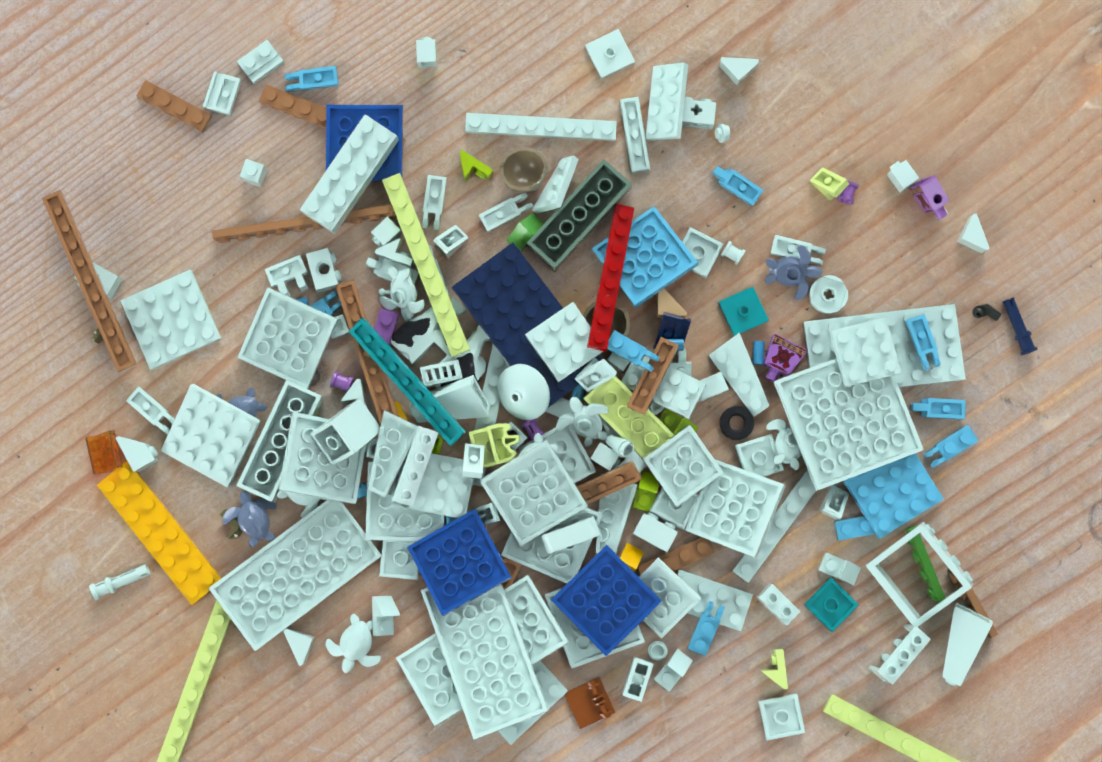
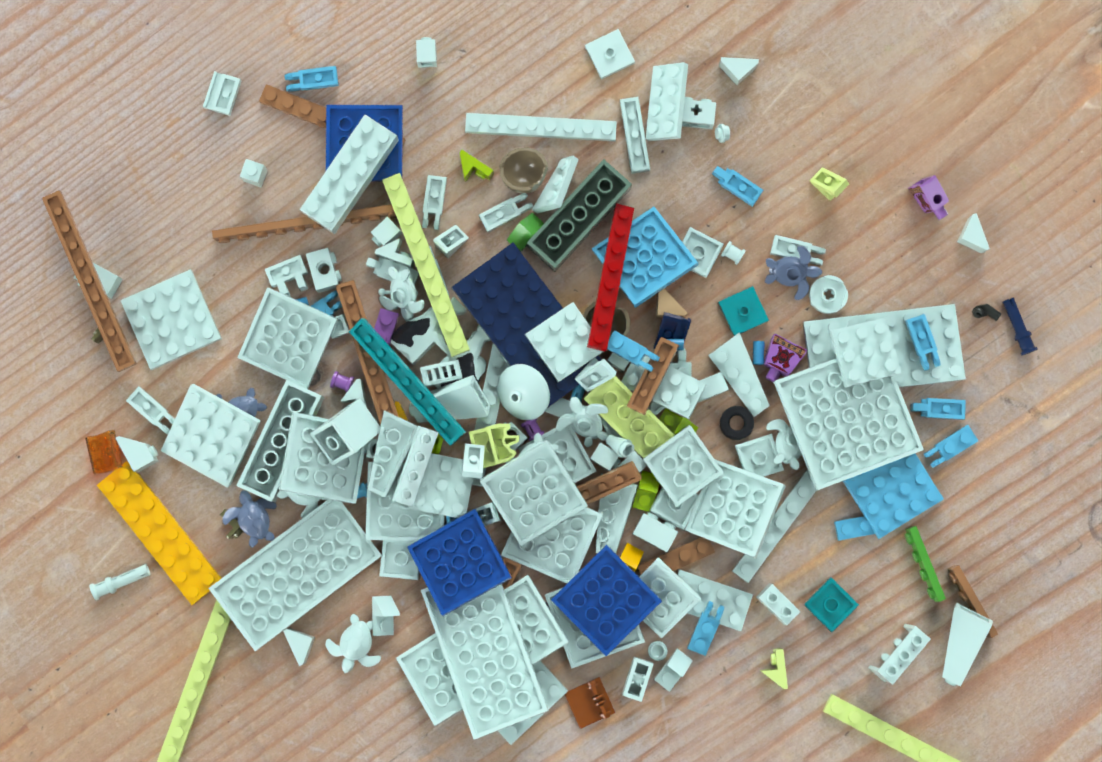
medium nougat plate [136,80,212,133] -> none
light aqua plate [237,40,284,85] -> none
light aqua beam [541,516,600,554] -> none
light aqua plate [758,693,805,741] -> none
light aqua slope [818,485,849,520] -> none
light aqua slope [818,552,861,586] -> none
medium lavender bush [837,181,859,205] -> none
light aqua window [866,521,973,627] -> none
light aqua brick [887,160,919,193] -> none

